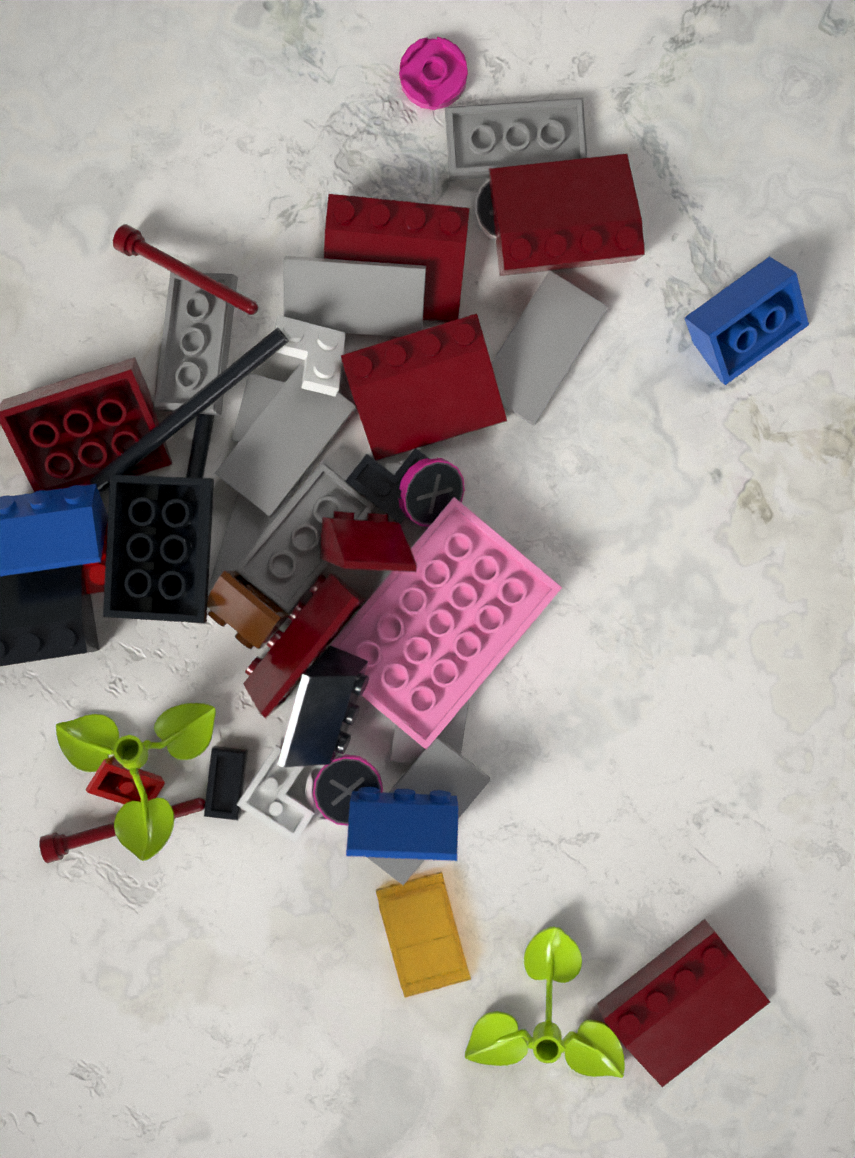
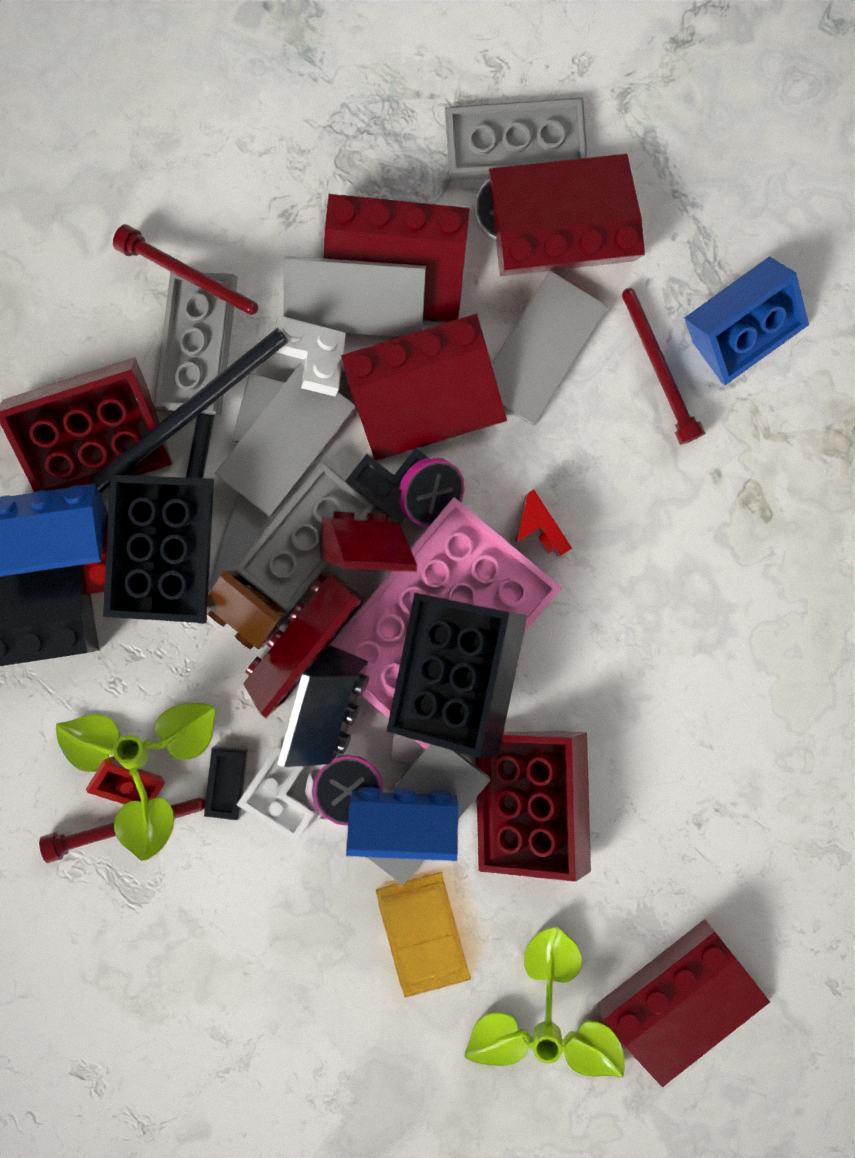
dark pink tile [399,37,468,110] -> none
none -> black slope [386,593,527,758]
none -> dark red slope [476,731,591,882]
none -> red slope [515,489,572,557]
none -> dark red piece [622,288,706,445]

